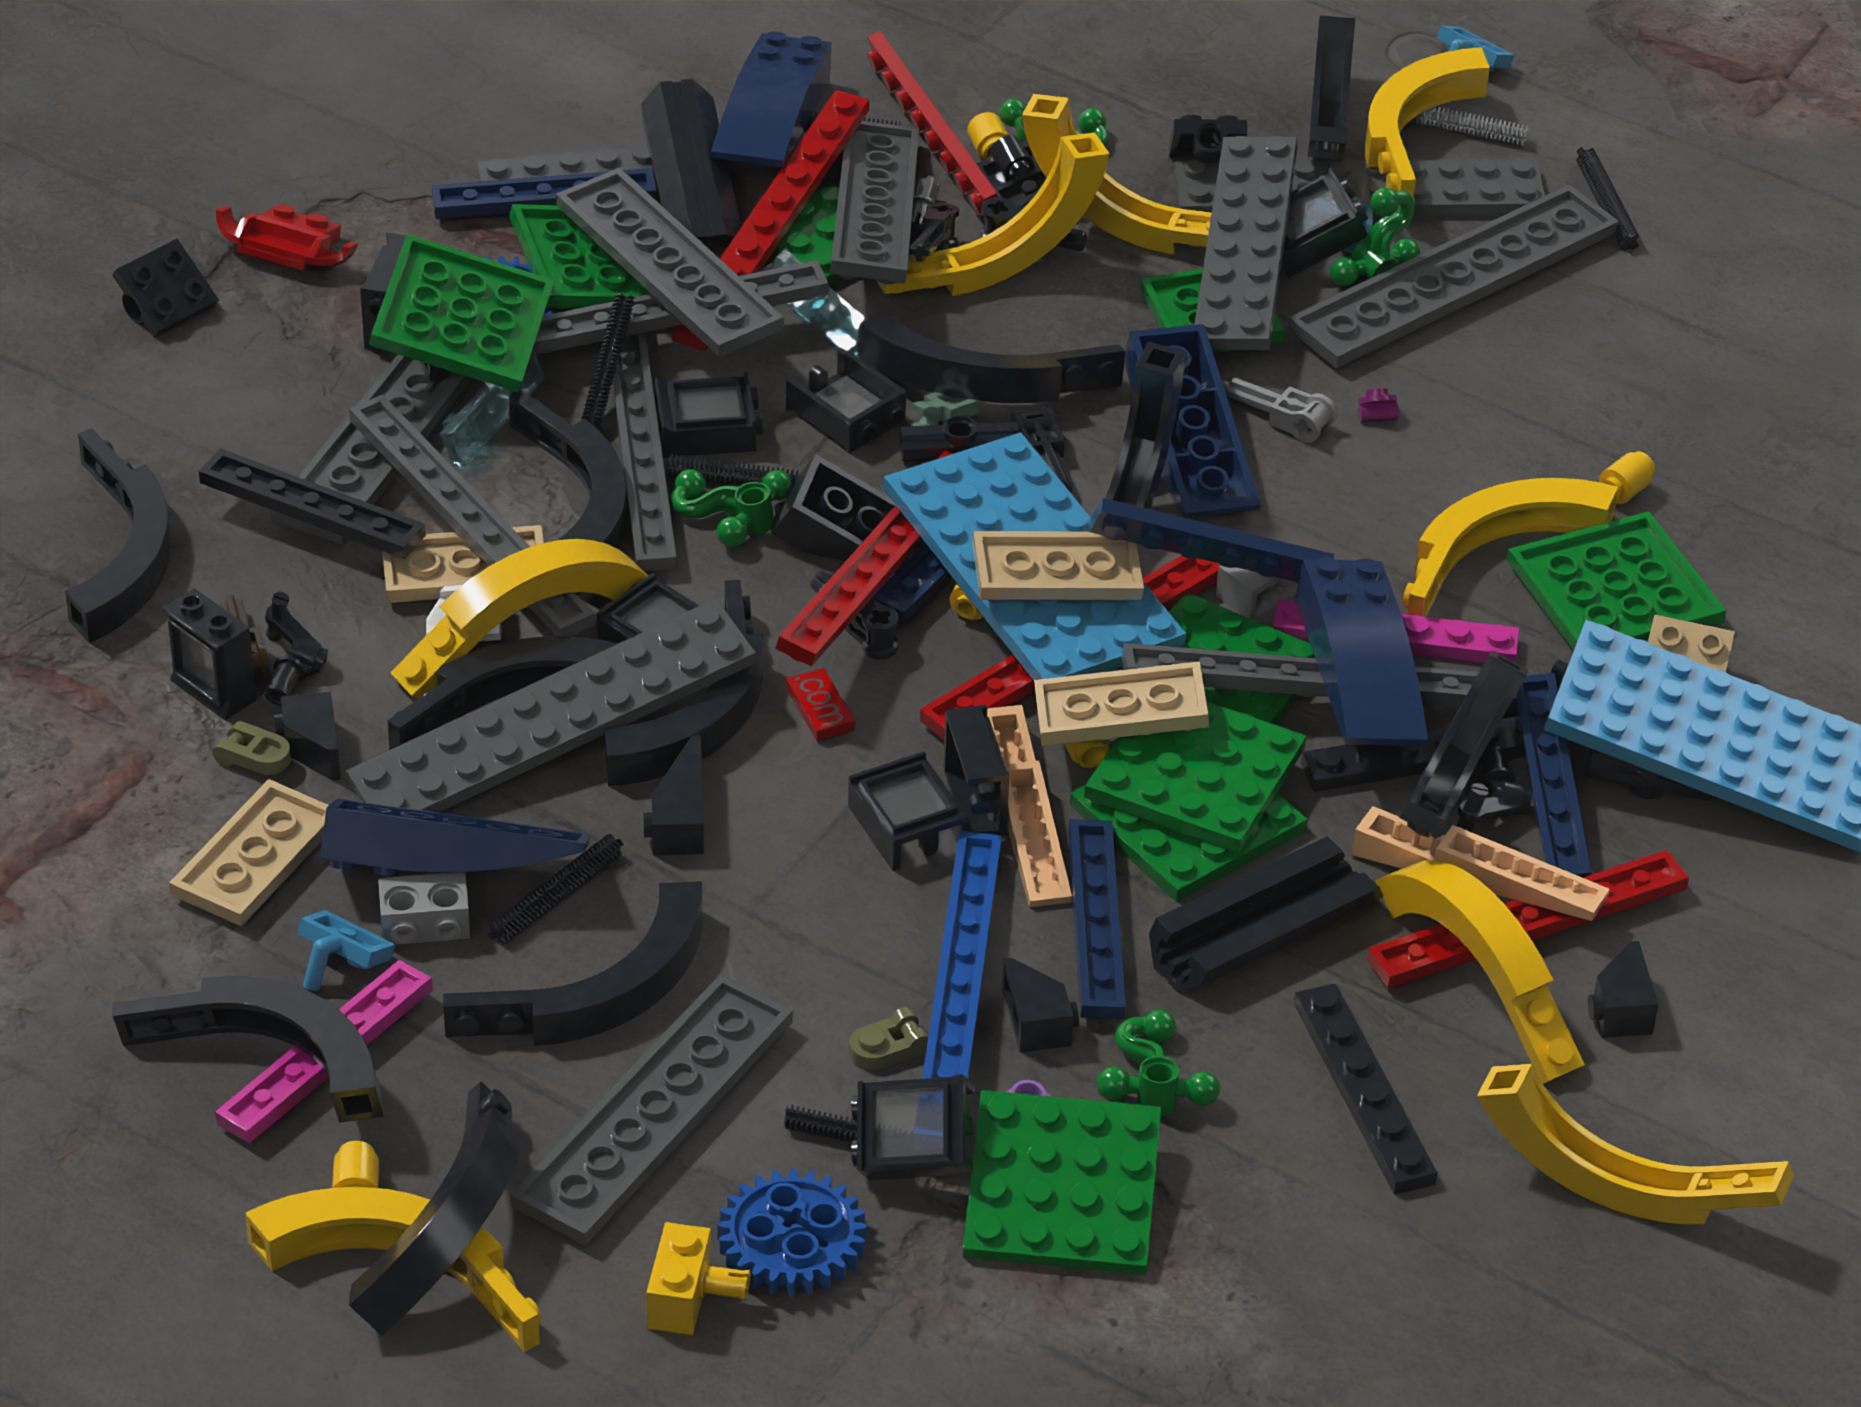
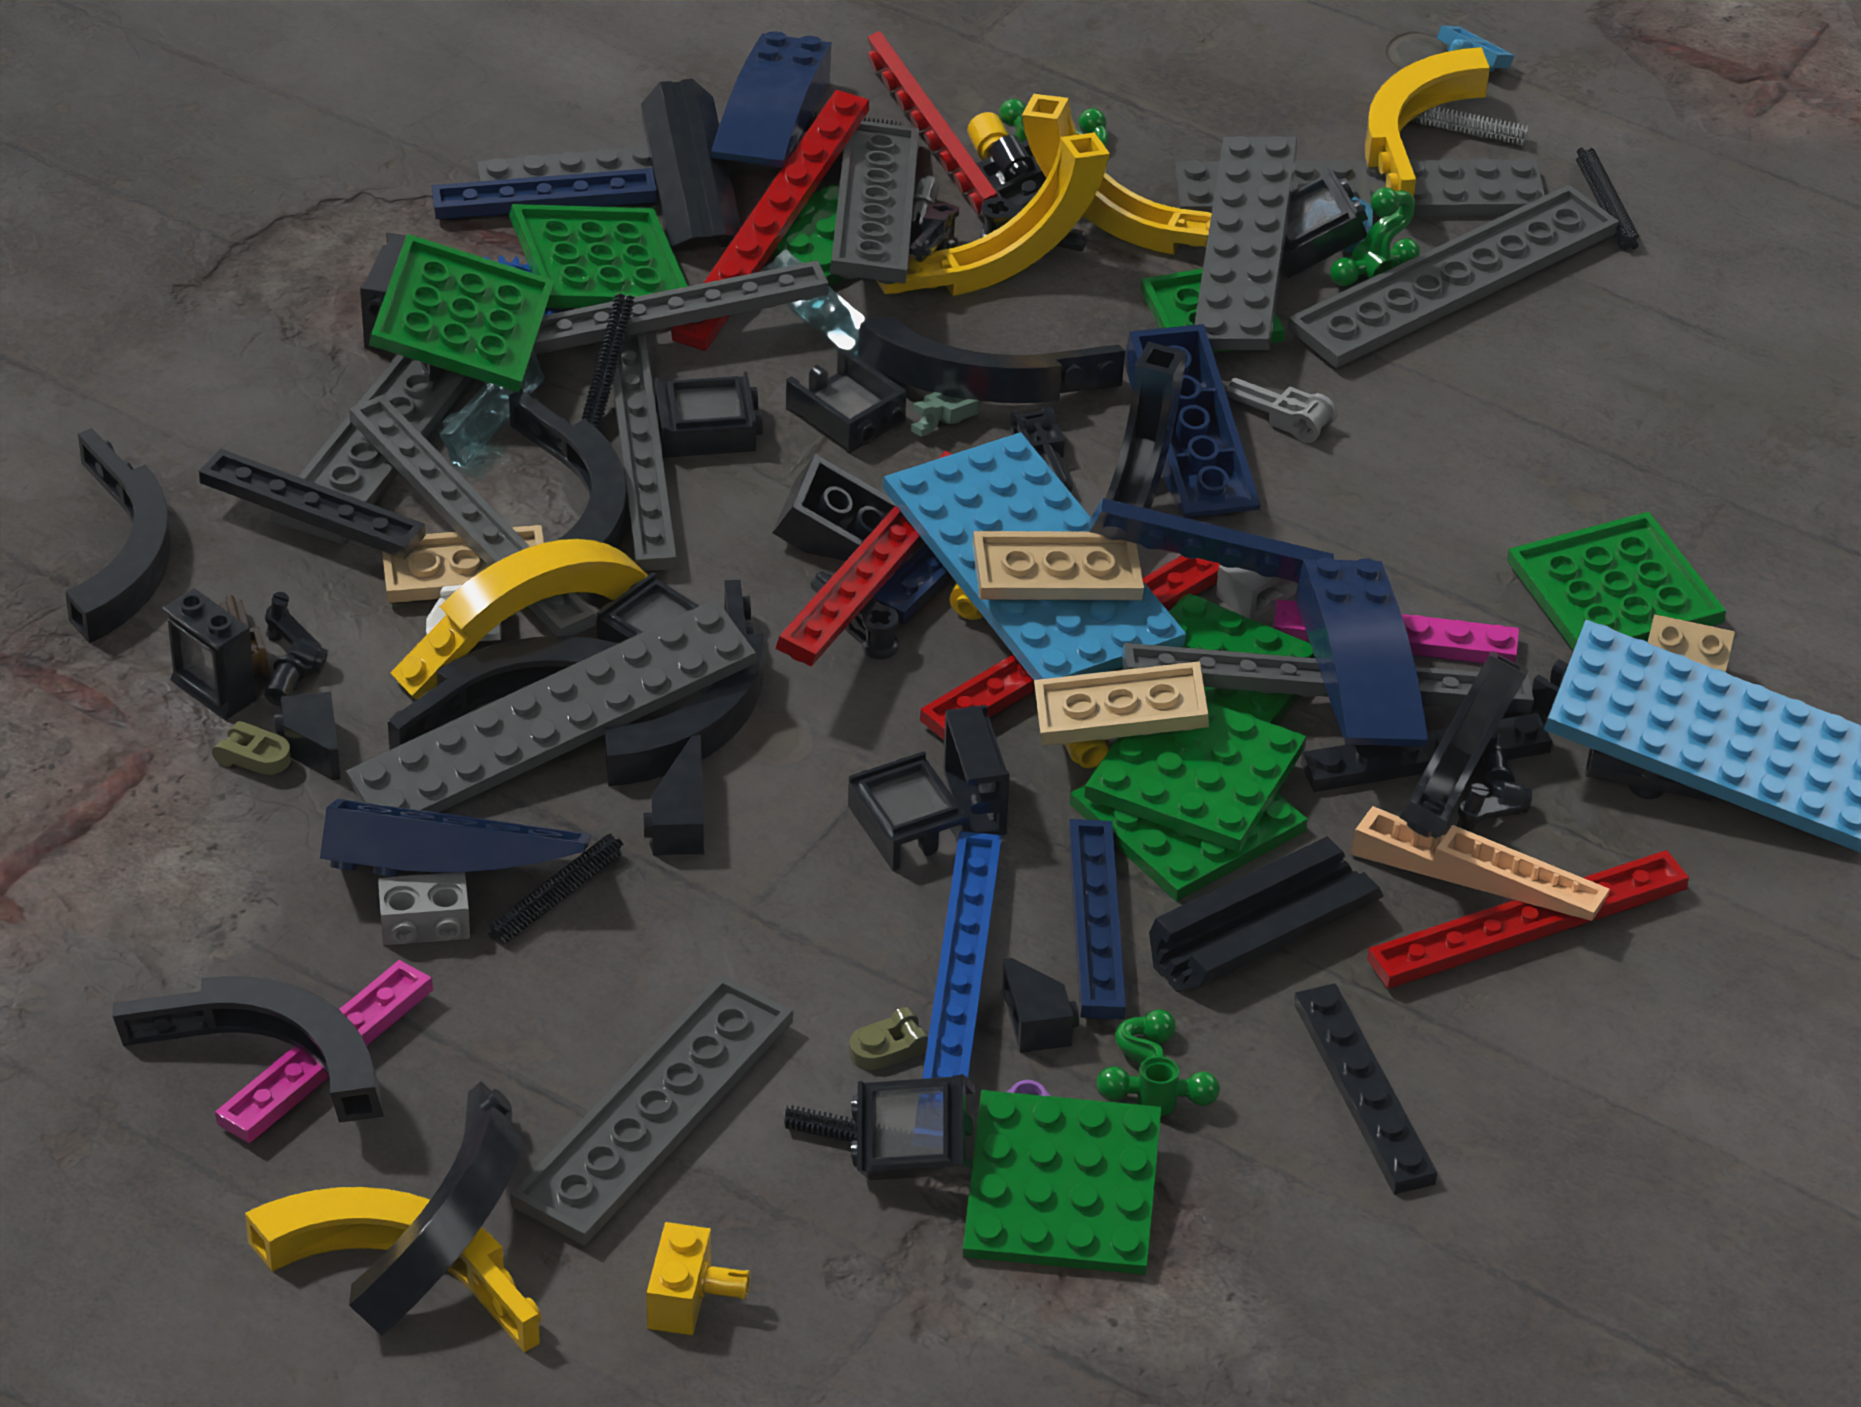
black plate [112,238,219,338] -> none
tan plate [169,779,329,927] -> none
red plate [216,204,358,271] -> none
dark azure plate [297,910,395,991] -> none
yellow brick [332,1141,379,1188] -> none
black arch [443,881,703,1046] -> none
dark grey plate [556,167,784,357] -> none
black axle [666,453,798,486] -> none
green piece [671,469,793,548] -> none
blue gear [717,1168,867,1297] -> none
red tile [786,668,855,741] -> none
black piece [900,415,1019,461] -> none
light nougat slope [987,705,1072,907] -> none
black plate [1169,115,1247,163] -> none
black arch [1308,16,1356,160] -> none
magenta plate [1358,388,1399,422] -> none
yellow arch [1375,860,1585,1084] -> none
yellow arch [1402,478,1618,617] -> none
yellow arch [1477,1064,1795,1224] -> none
dark blue plate [1515,673,1592,878] -> none
black slope [1587,941,1658,1038] -> none
yellow brick [1599,451,1656,504] -> none

